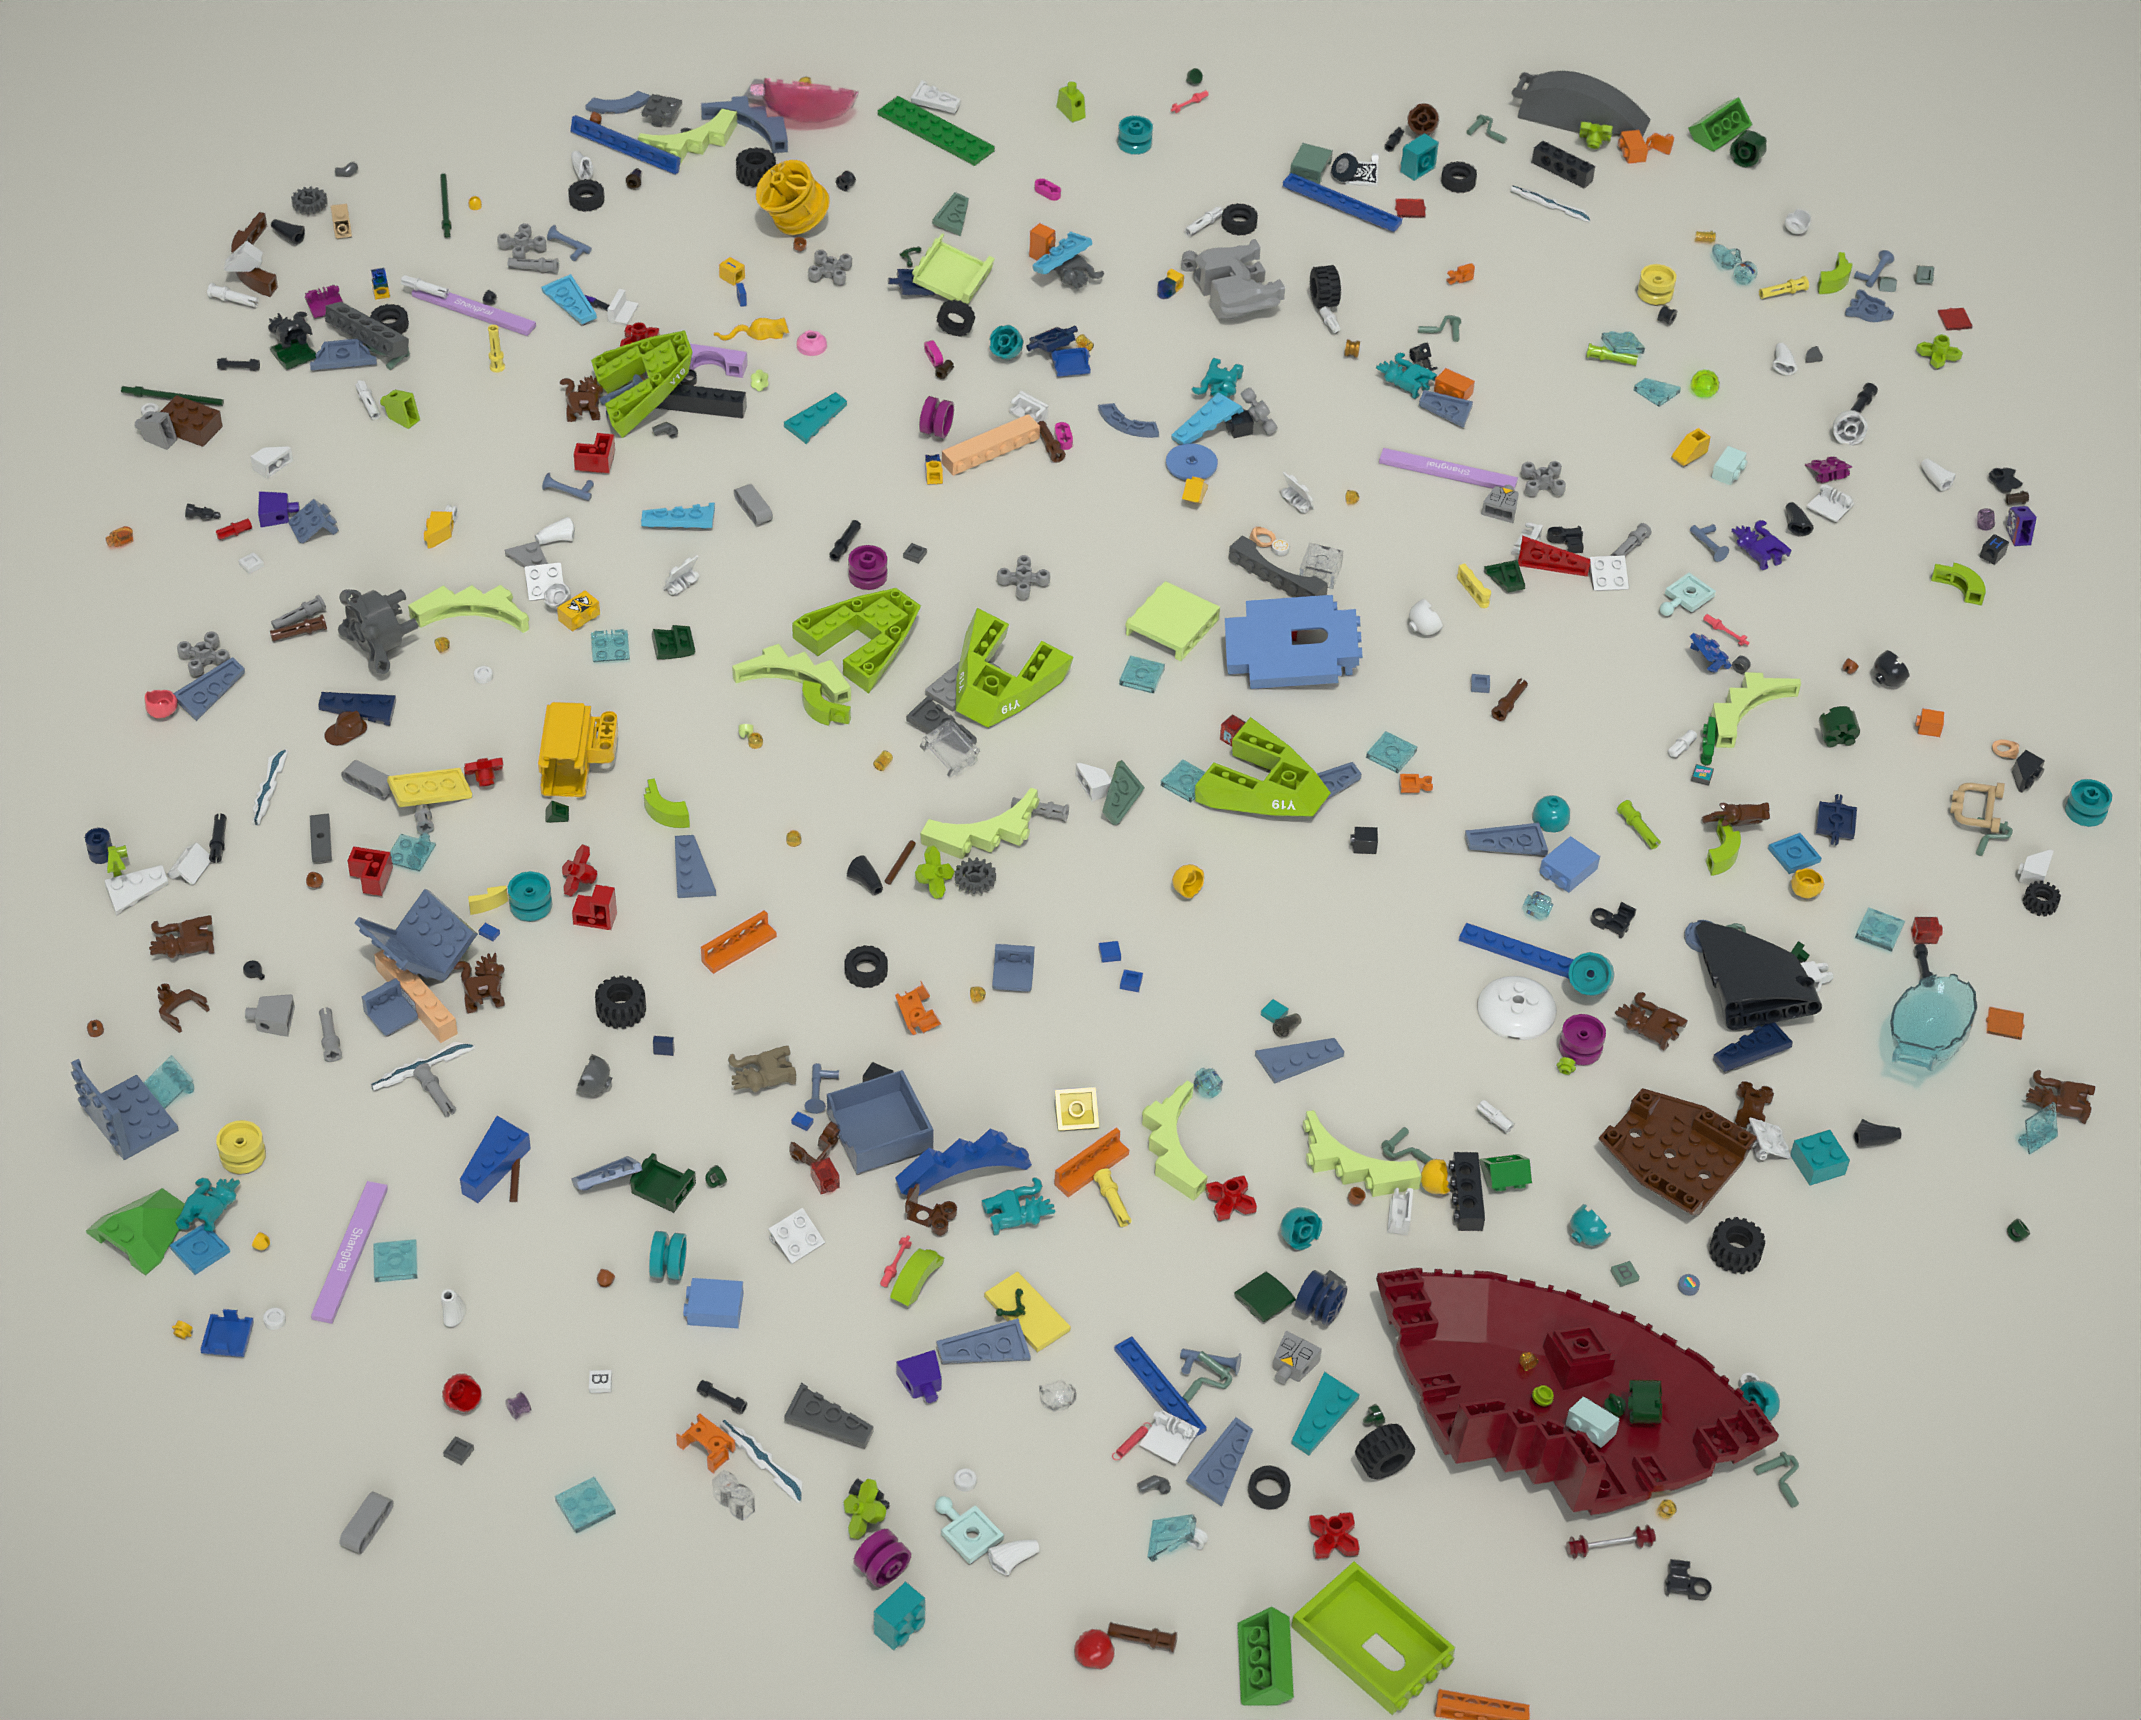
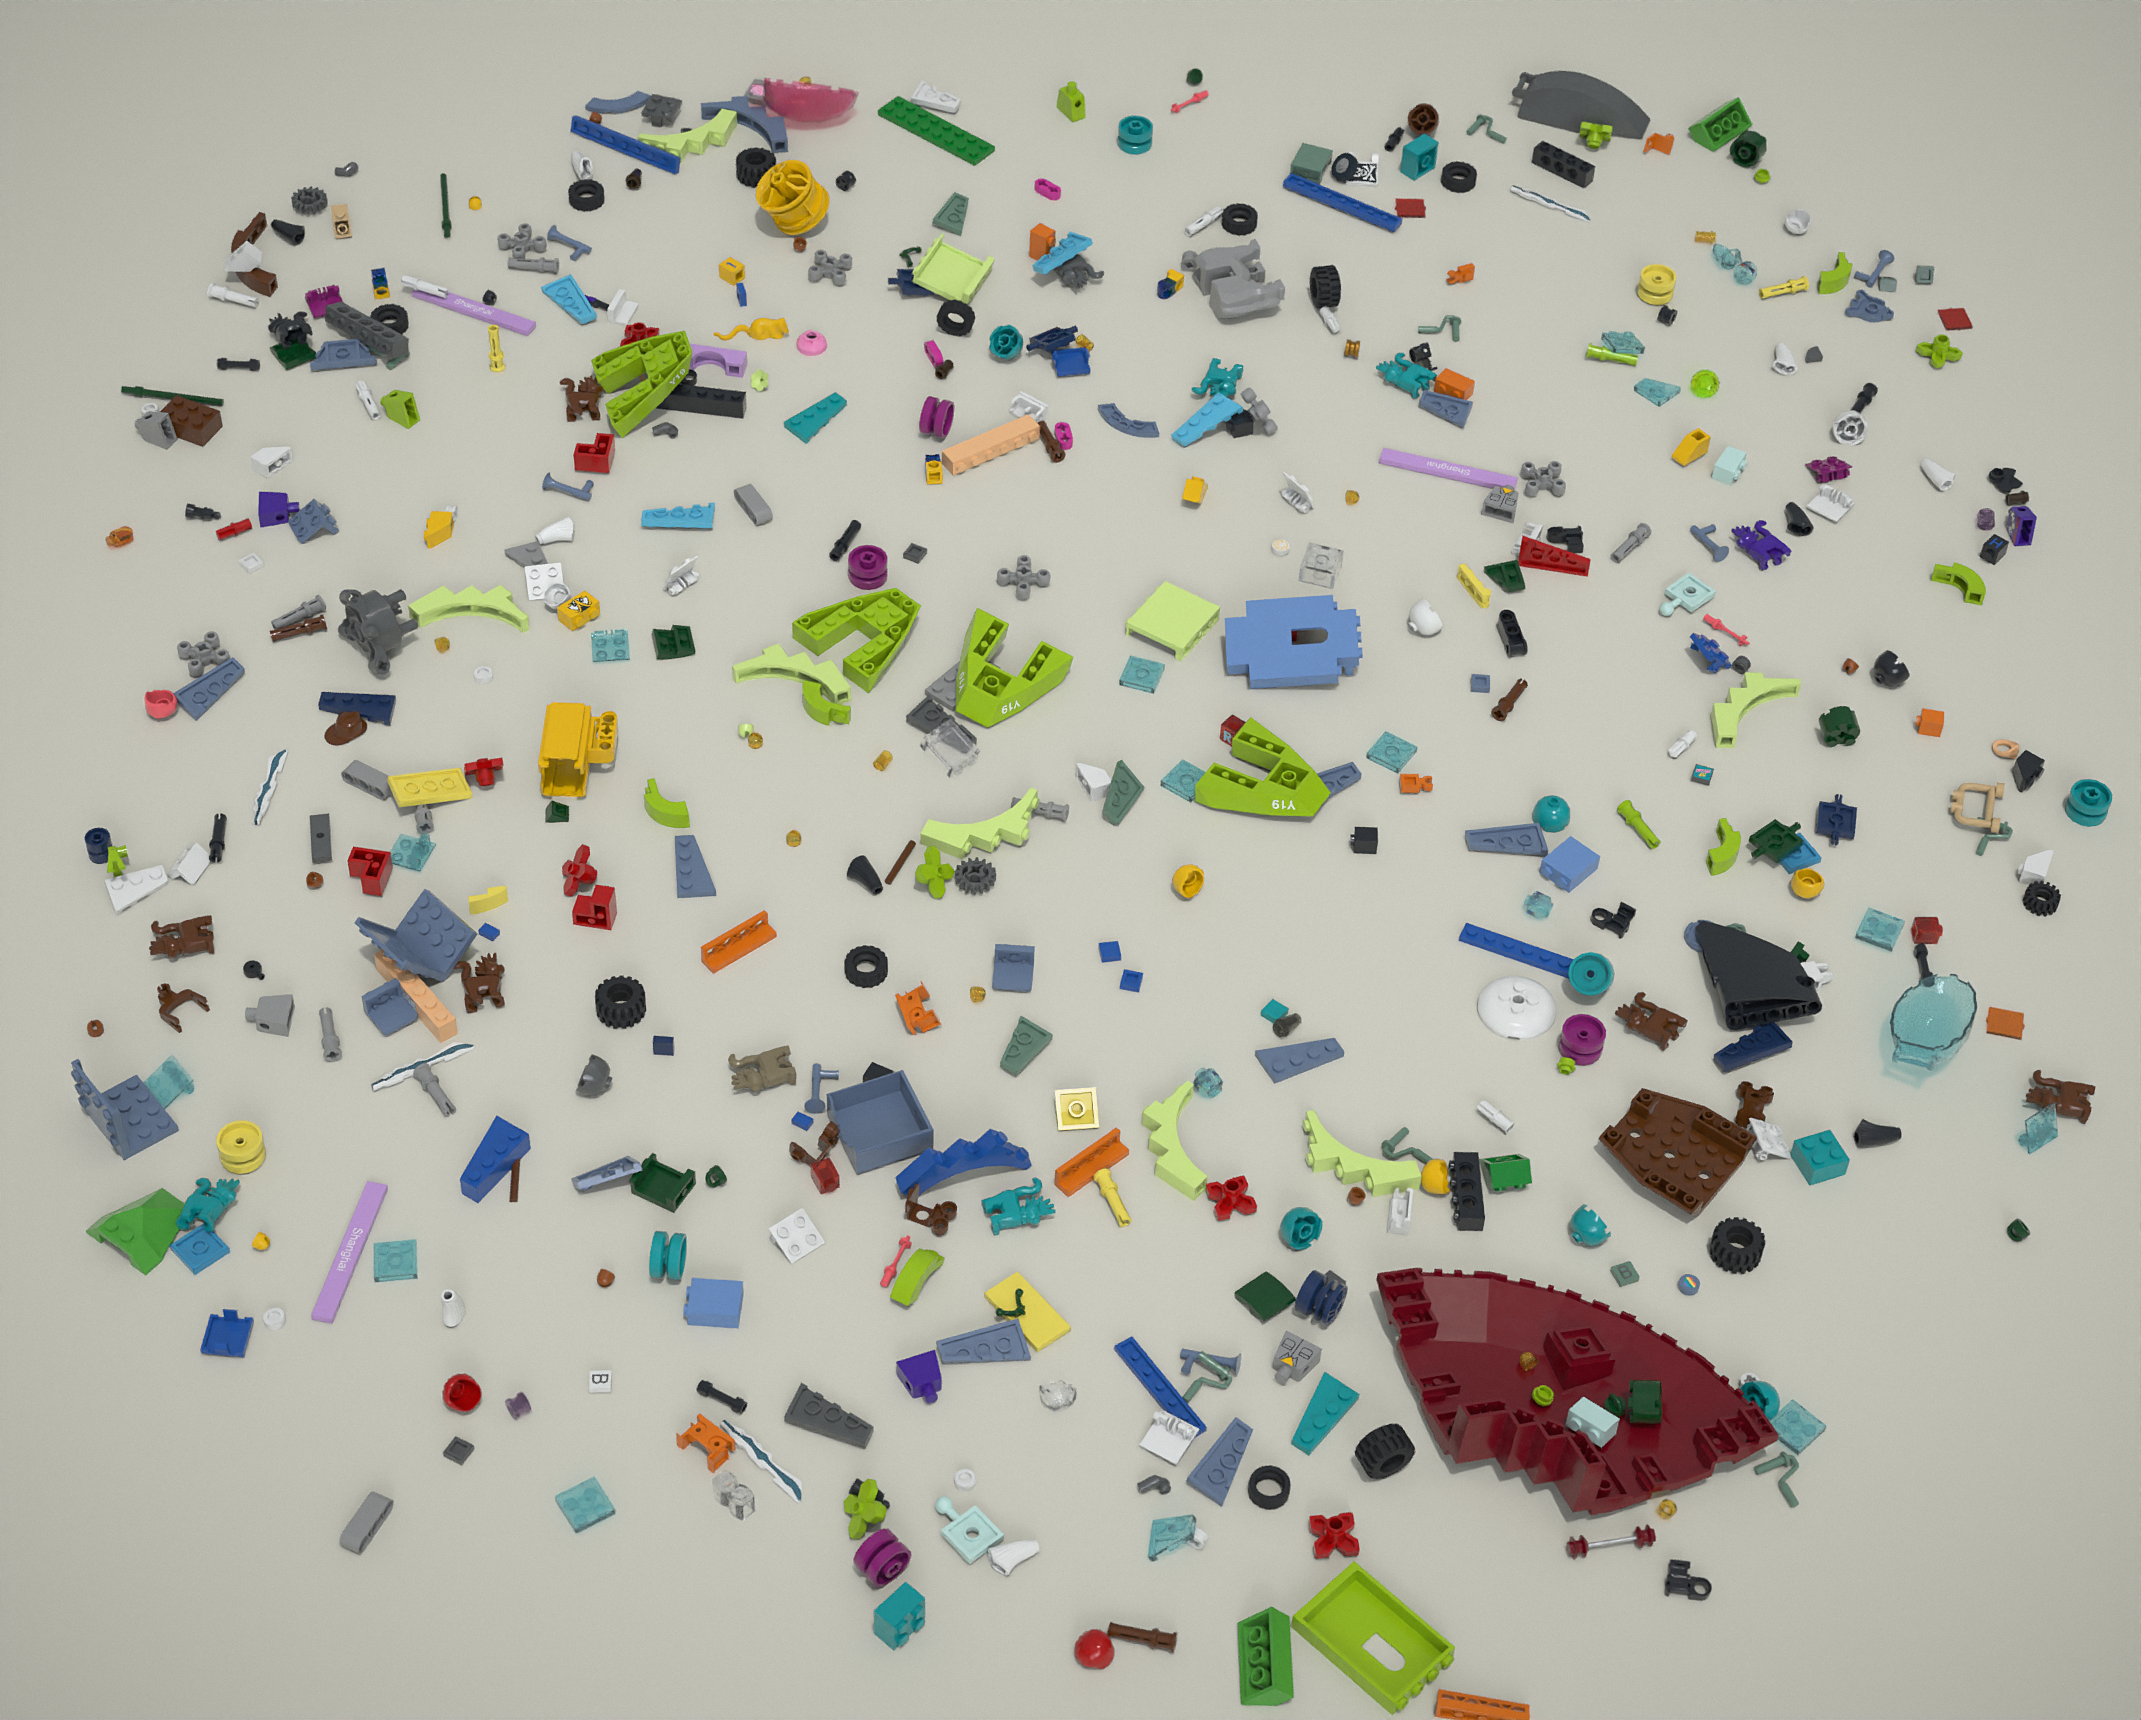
yellow plate [172,1320,193,1339] -> none
teal wheel [507,871,553,921] -> none
sand blue piece [600,374,643,415] -> none
coral piece [1112,1422,1152,1460] -> none
medium blue piece [1166,444,1218,480] -> none
dark grey arch [1228,535,1328,597] -> none
light nougat piece [1250,527,1276,547] -> none
dark green tile [1363,1404,1385,1427] -> none
white hinge [1589,555,1629,591] -> none
orange brick [1618,130,1648,164] -> none
green hinge [1701,717,1716,766] -> none
reddish brown animal [1702,802,1770,826] -> none
none -> sand green wing [1000,1016,1053,1076]
none -> black piece [1497,610,1528,657]
none -> dark green plate [1749,819,1804,863]
none -> lime plate [1754,169,1771,183]
none -> clear light blue plate [1770,1399,1826,1455]

